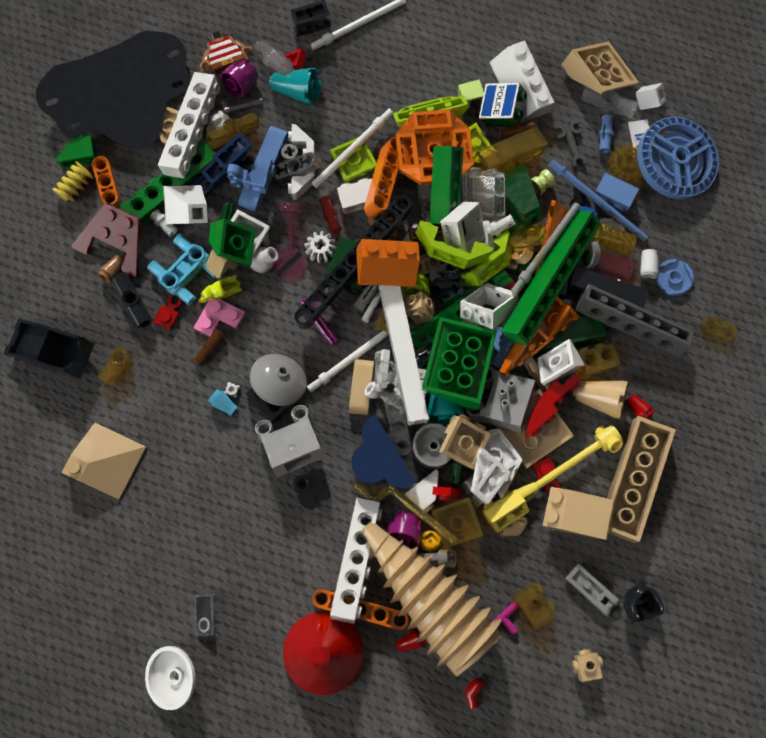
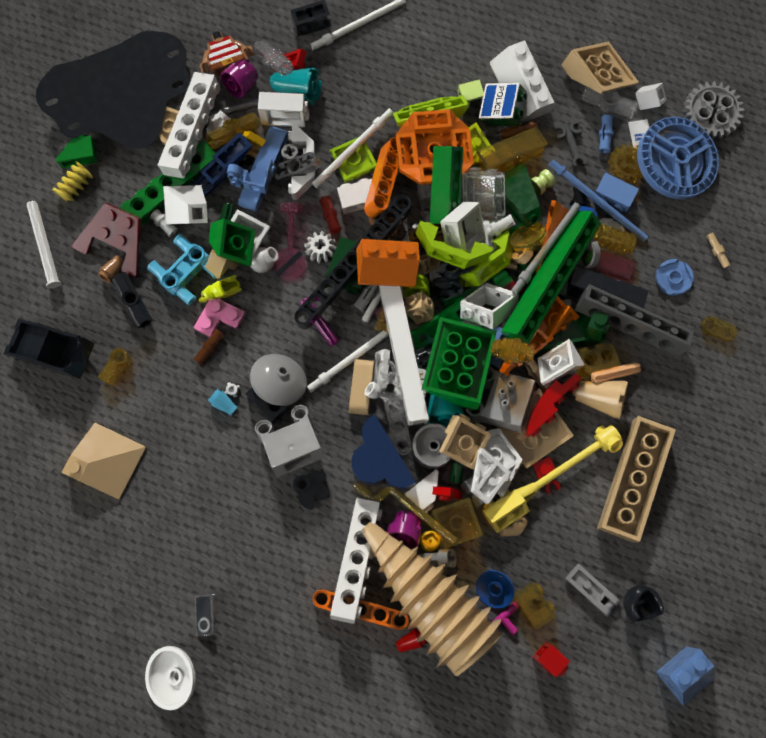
orange beam [92,156,122,208] -> none
red plate [153,295,183,331] -> none
red cone [283,611,364,695] -> none
red arm [465,678,485,709] -> none
tan slope [543,487,615,540] -> none
tan brick [572,649,603,682] -> none
red cone [626,394,655,419] -> none
white piece [640,249,659,279] -> none
none -> white axle [26,201,62,288]
none -> yellow tile [243,131,266,147]
none -> white window [258,92,309,127]
none -> blue dish [476,570,515,609]
none -> clear yellow gear [490,338,535,364]
none -> red brick [532,642,570,677]
none -> dark green brick [585,311,610,343]
none -> light nougat axle [591,362,641,383]
none -> medium blue slope [656,646,714,706]
none -> light grey gear [683,81,744,140]
none -> tan bar [707,233,730,269]

